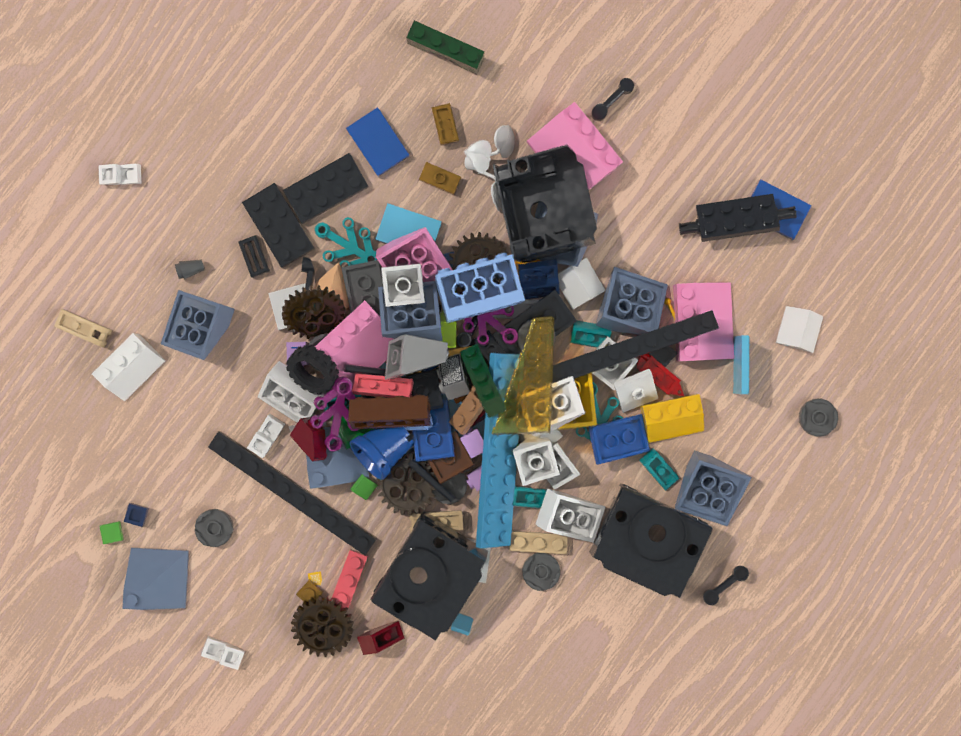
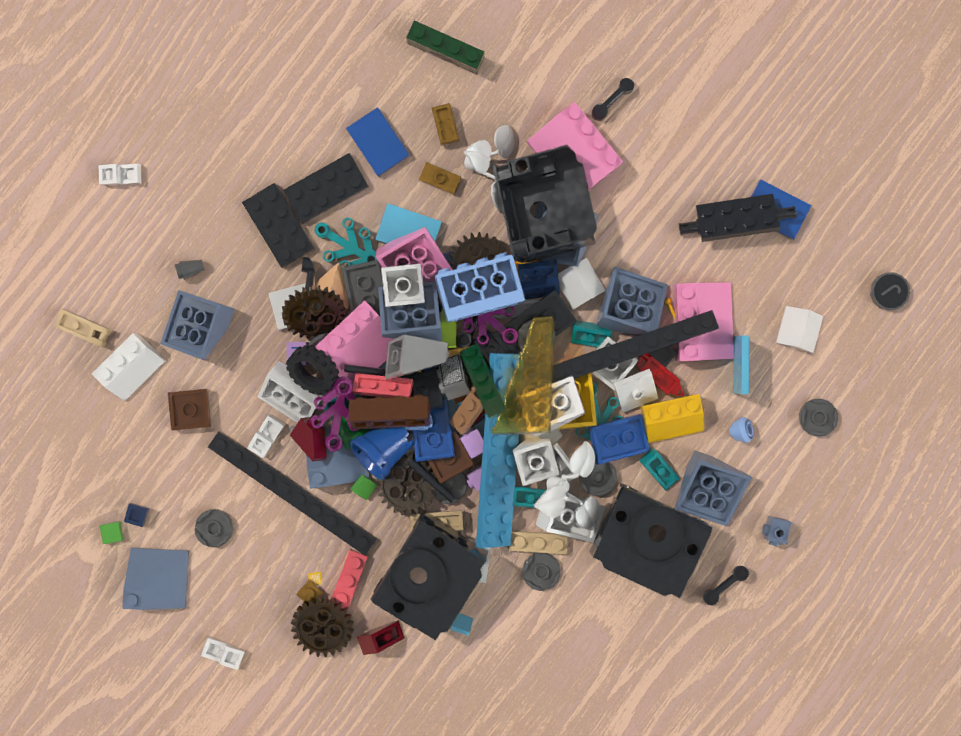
black tile [238,235,270,278] -> none
none -> reddish brown plate [168,389,211,431]
none -> white plant [534,441,600,529]
none -> dark grey tile [579,462,617,496]
none -> light blue cone [729,417,754,443]
none -> sand blue brick [762,516,791,546]
none -> black tile [870,272,910,310]

